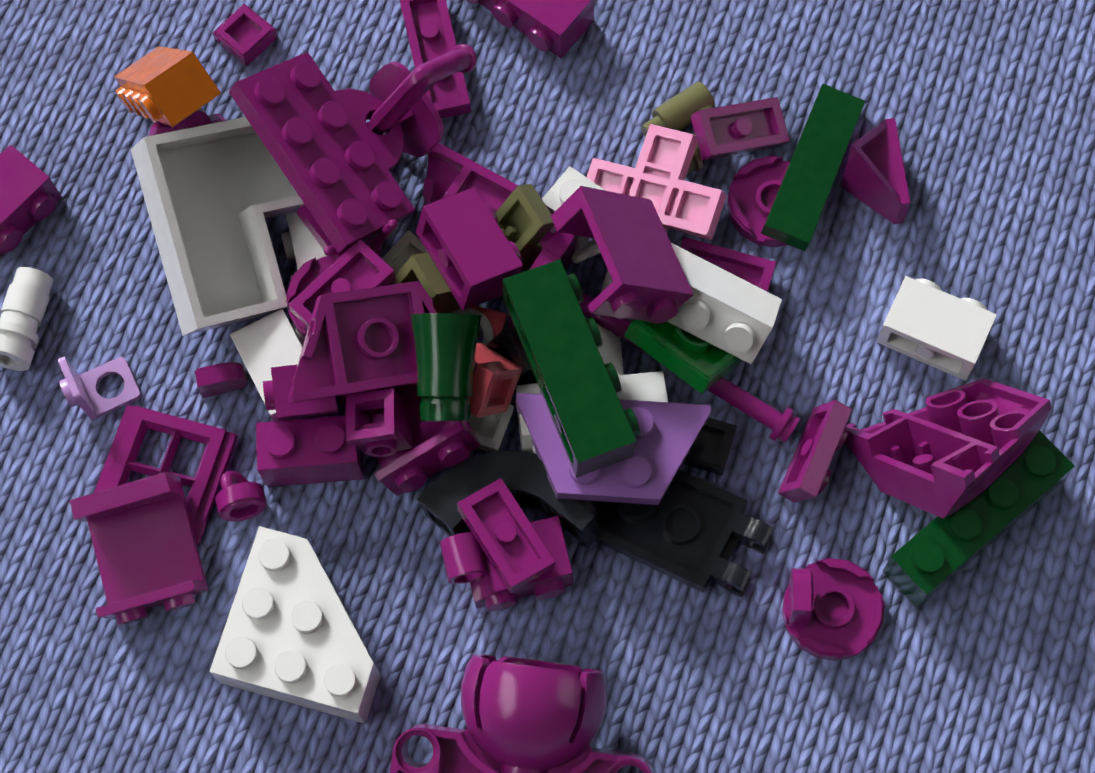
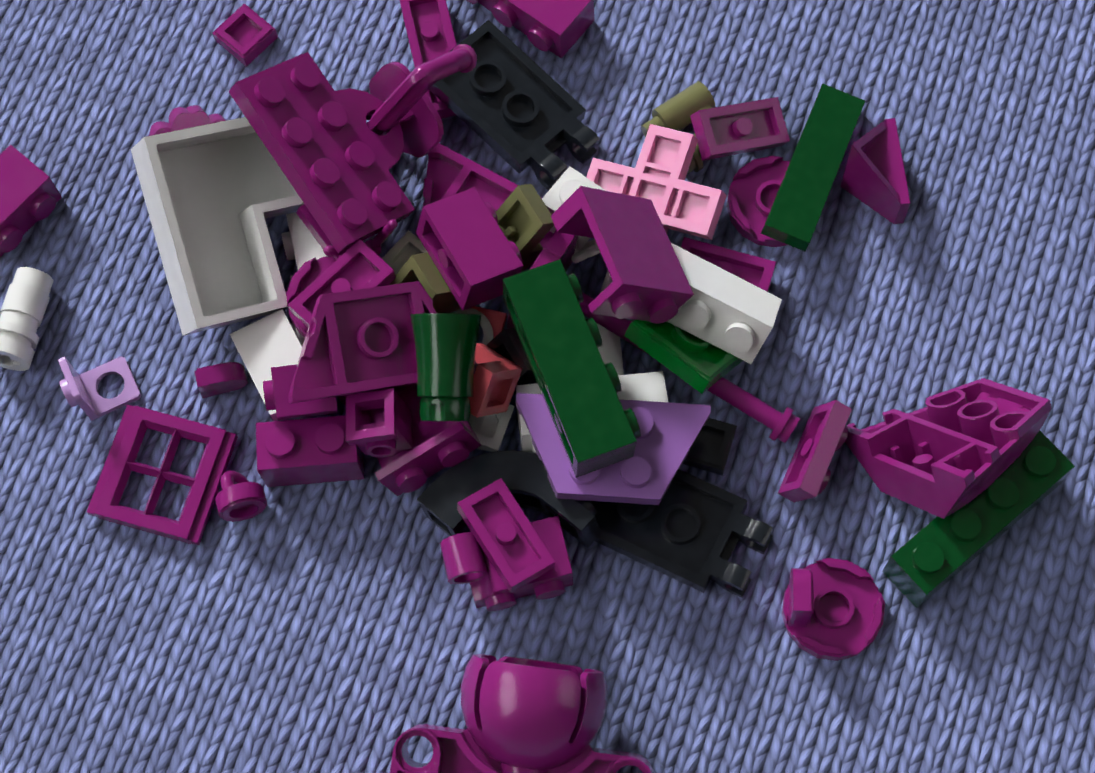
magenta panel [69,472,209,625] -> none
orange brick [114,46,221,127] -> none
white brick [209,526,381,724] -> none
white brick [877,276,997,381] -> none
none -> black tile [429,20,600,190]

